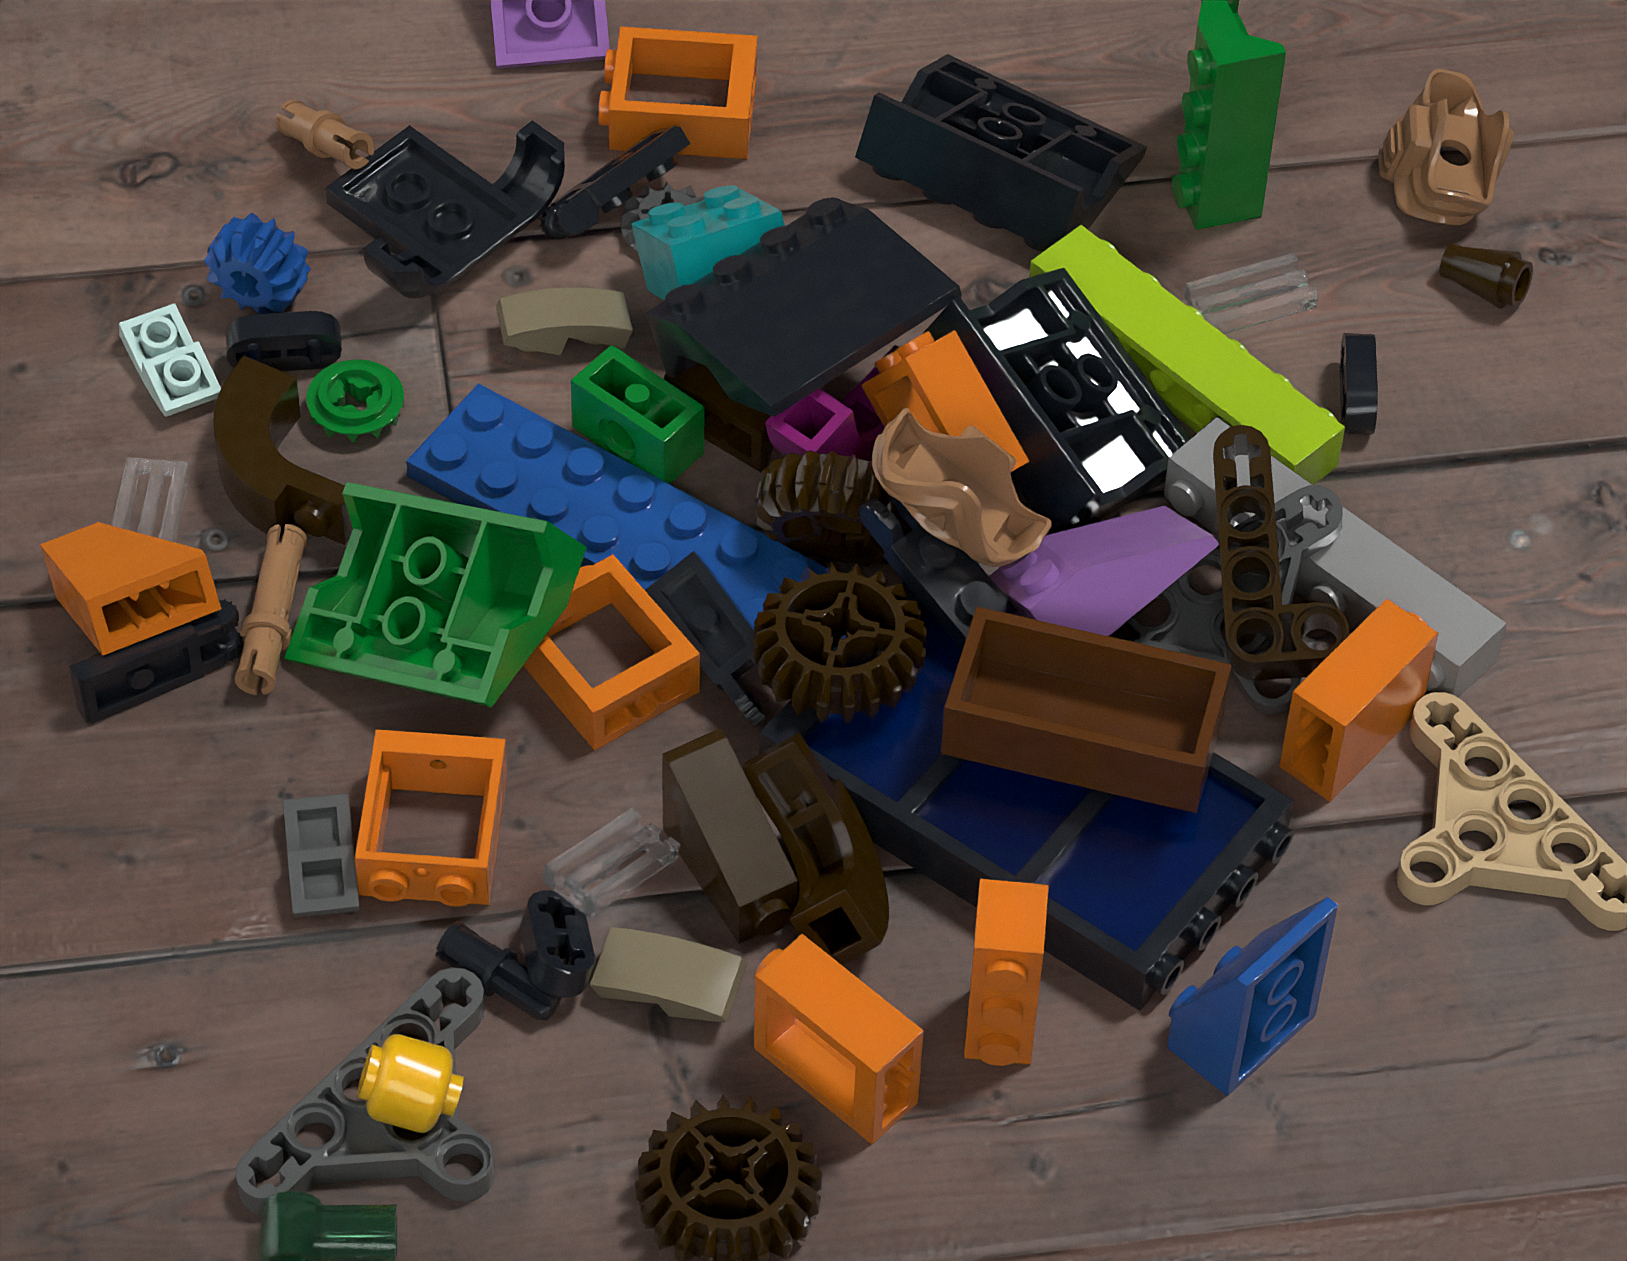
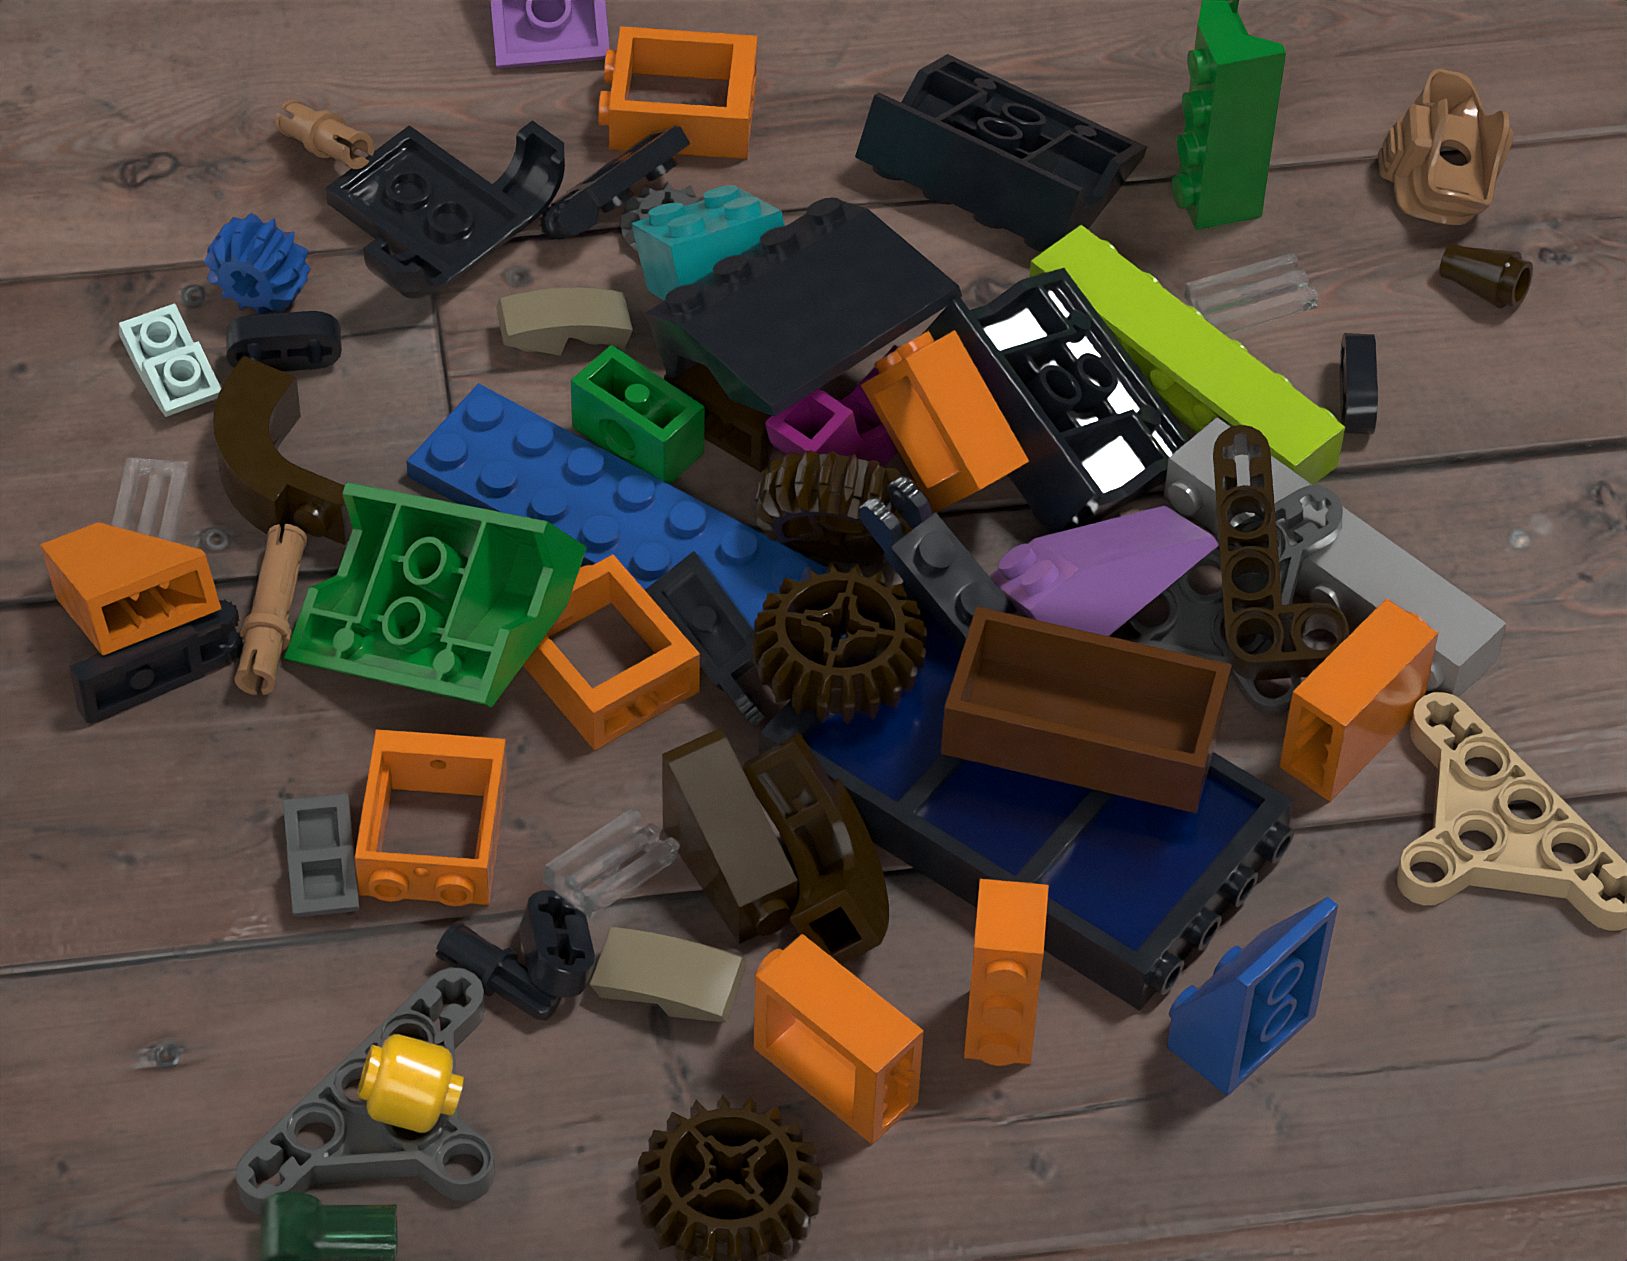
green gear [306,359,405,443] -> none
medium nougat piece [872,408,1051,567] -> none

